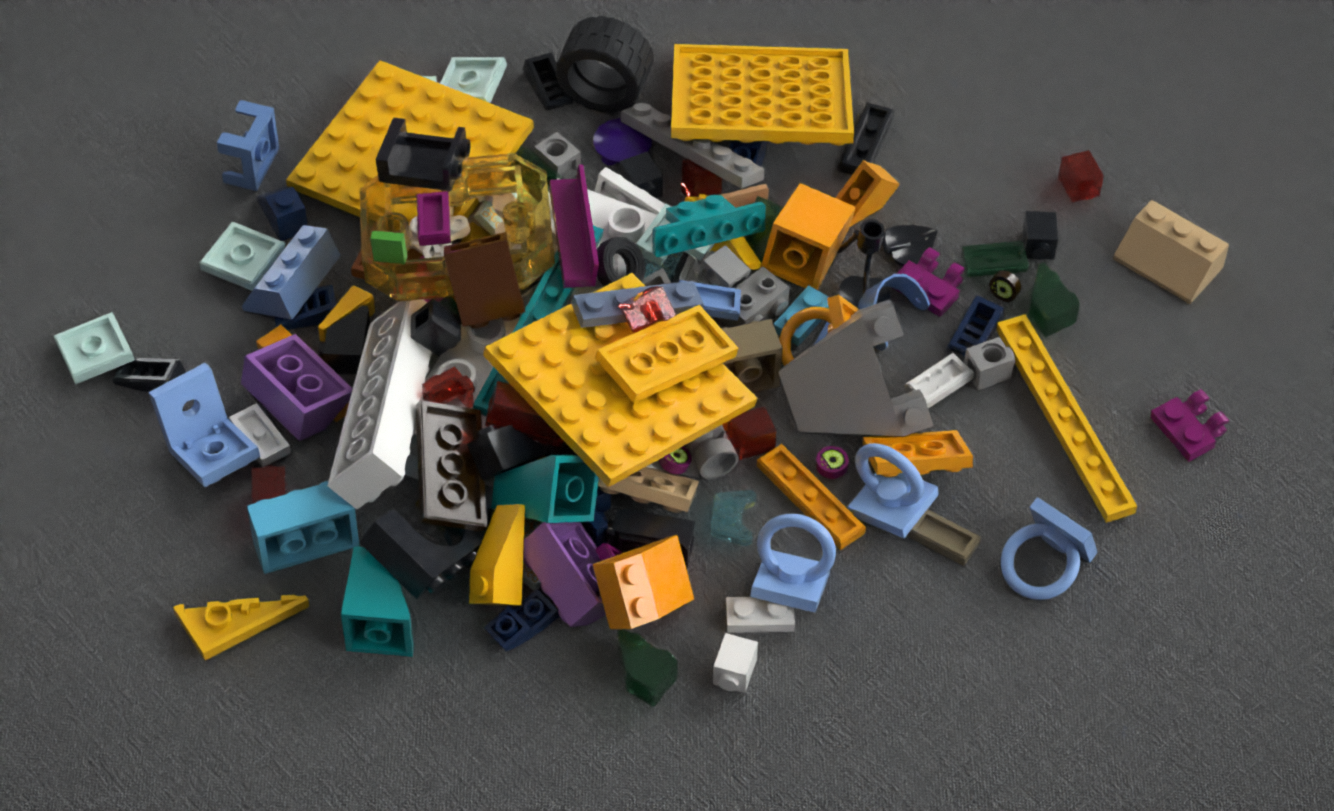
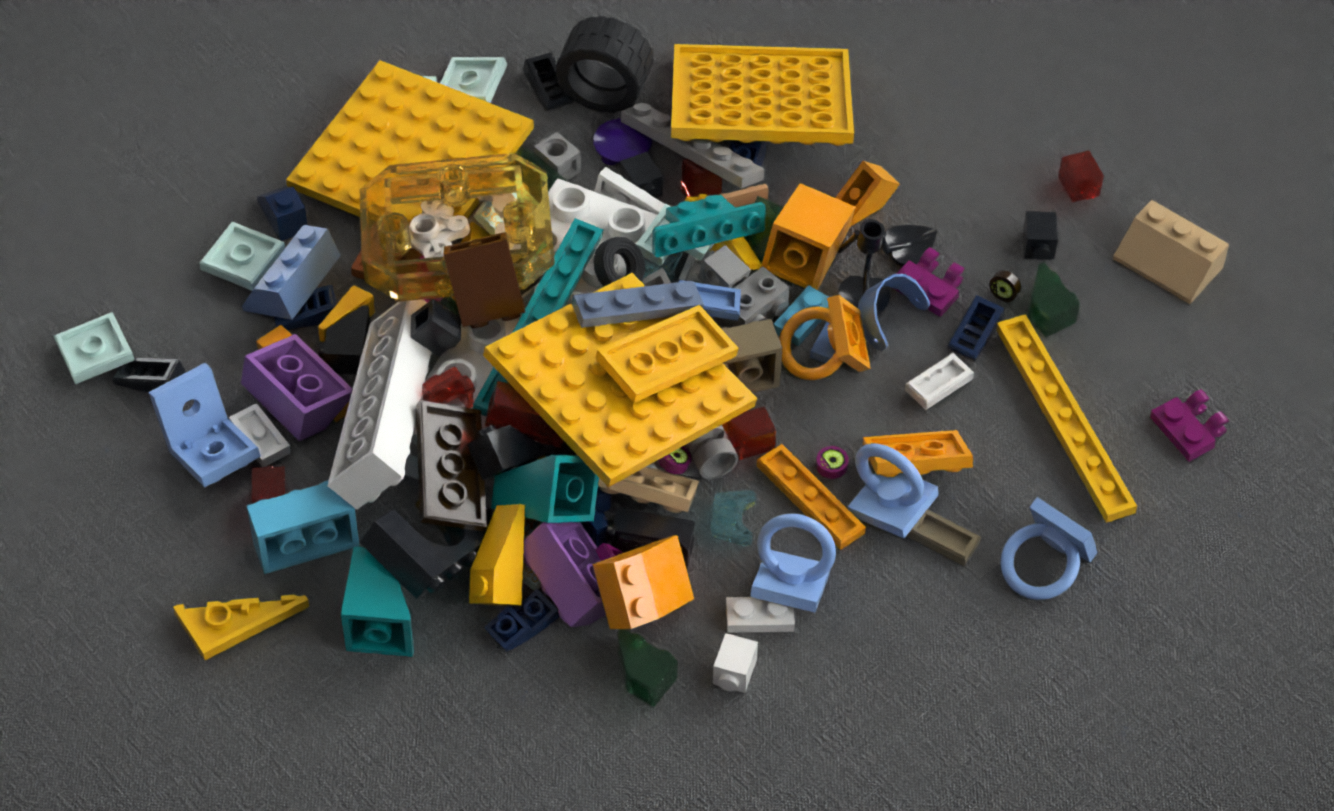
medium blue panel [217,100,279,191] -> none
bright green tile [370,231,408,264] -> none
black panel [375,117,471,191] -> none
magenta tile [417,191,451,246] -> none
magenta panel [549,164,599,288] -> none
clear red panel [619,286,676,332] -> none
light grey wedge [778,299,934,436] -> none
black tile [839,102,895,175] -> none
clear green plate [961,241,1029,277] -> none
light grey brick [964,337,1015,391] -> none

